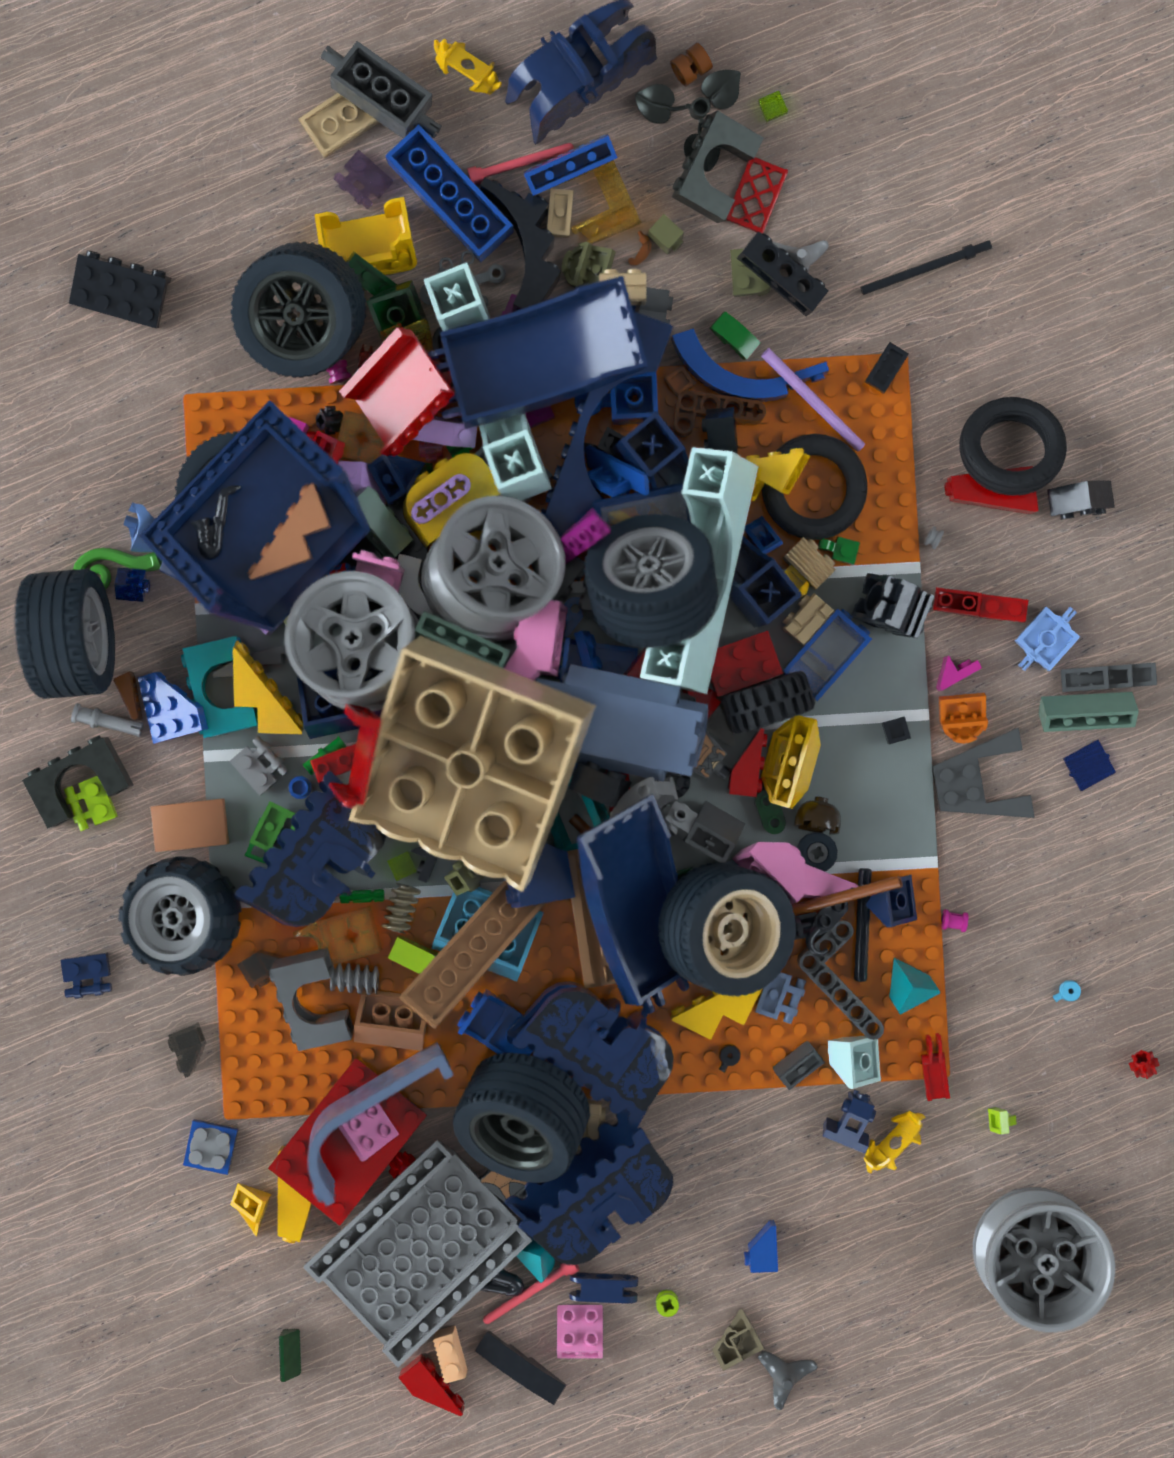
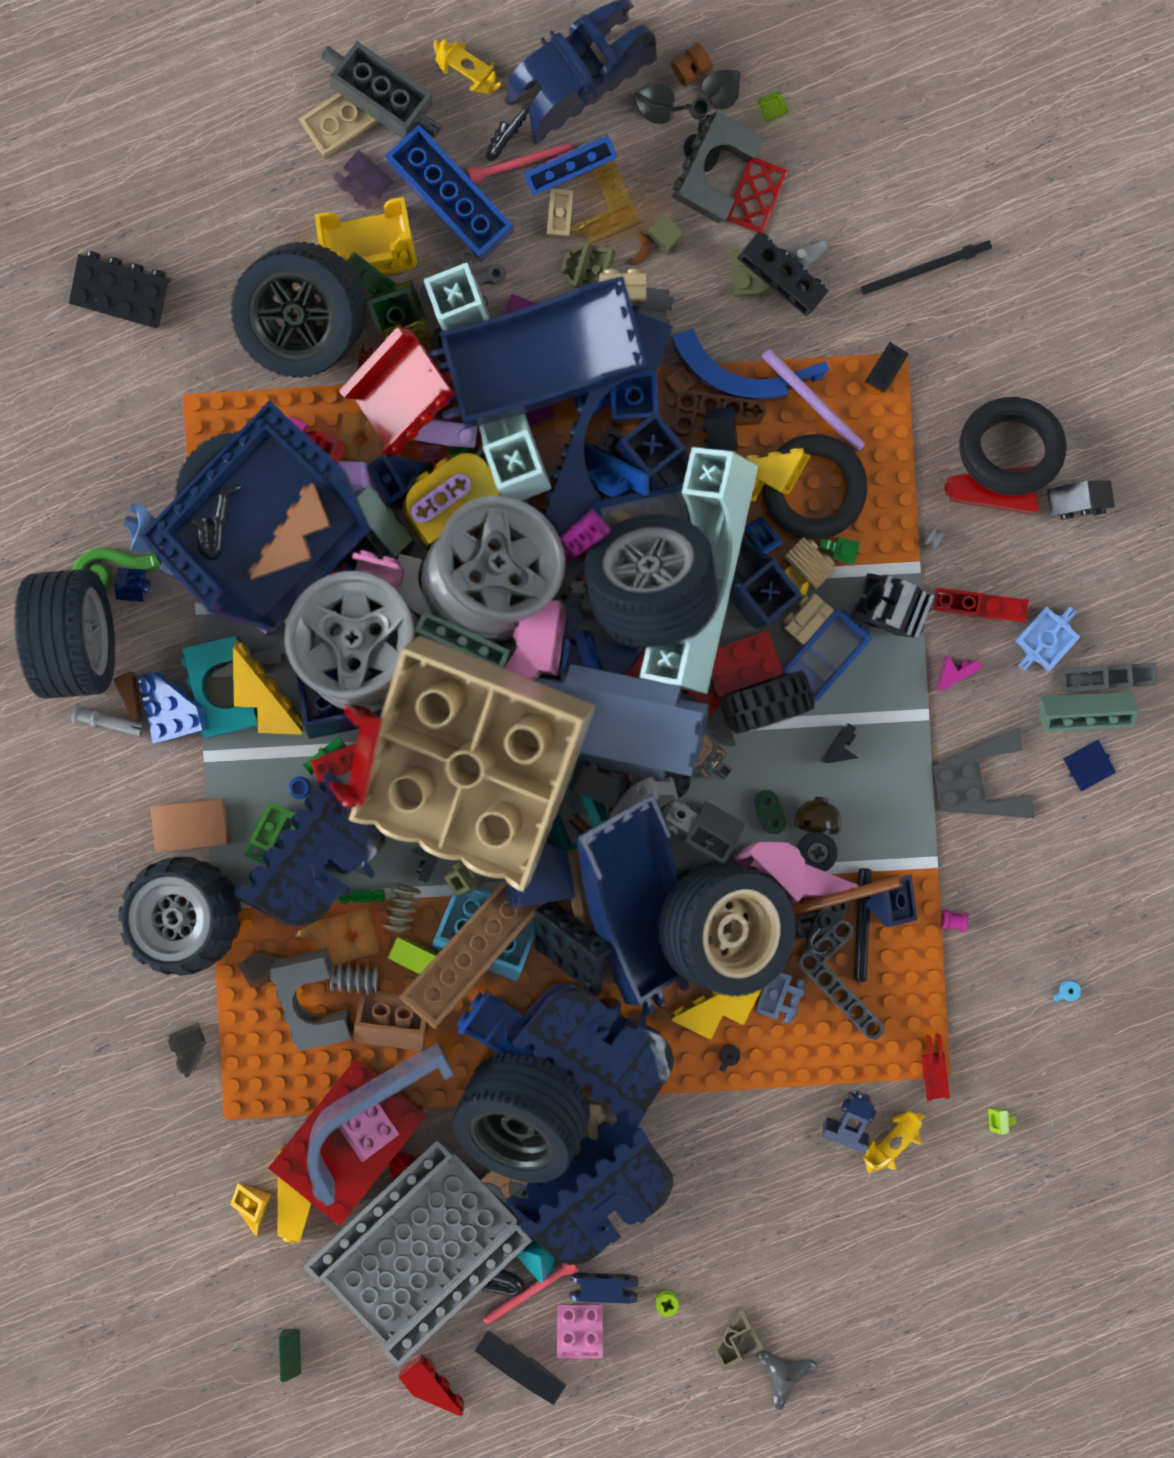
pearl dark grey arch [22,735,134,829] -> none
dark blue plate [60,952,112,999] -> none
lime plate [64,776,118,831] -> none
light grey piece [183,1119,238,1175] -> none
light grey plate [229,736,289,796] -> none
black gear [316,406,345,435] -> none
dark pink wheel [326,360,351,384] -> none
clear neon green tile [387,851,417,881] -> none
light nougat brick [432,1326,468,1383] -> none
black arch [480,178,561,312] -> none
green slope [710,311,761,360] -> none
red slope [727,728,768,797] -> none
blue slope [744,1220,778,1273] -> none
yellow wedge [761,715,821,809] -> none
dark grey slope [773,1041,825,1090] -> none
light aqua slope [828,1036,881,1089] -> none
black plate [882,716,911,745] -> none
teal slope [889,958,940,1015] -> none
orange slope [939,693,988,744] -> none
light grey wheel [973,1187,1115,1332] -> none
red gear [1129,1050,1160,1079] -> none
none -> black piece [486,103,531,161]
none -> black bracket [534,901,612,996]
none -> black slope [820,723,858,764]

